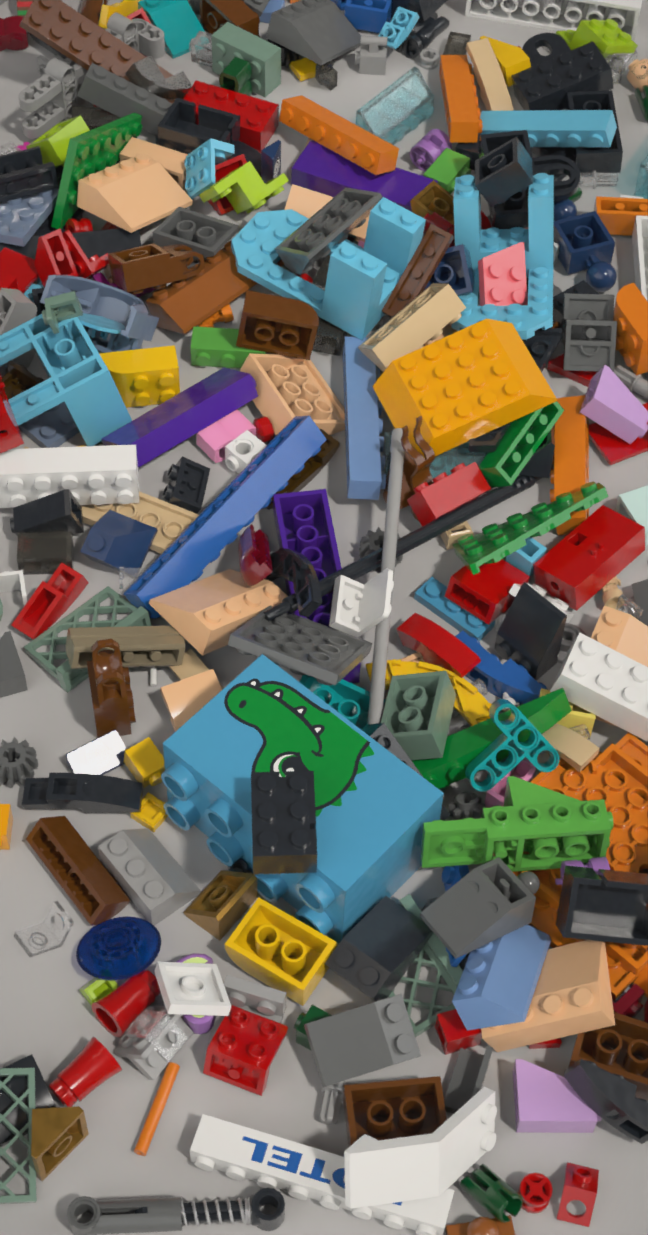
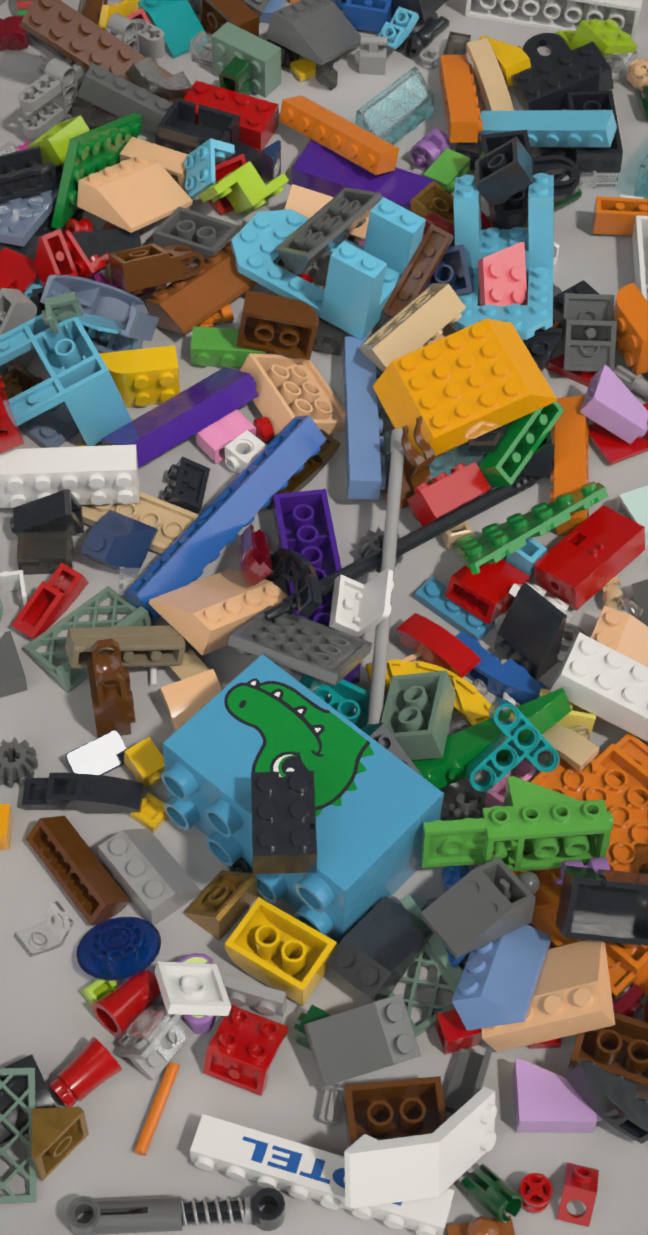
dark blue brick [554,199,617,292] -> none

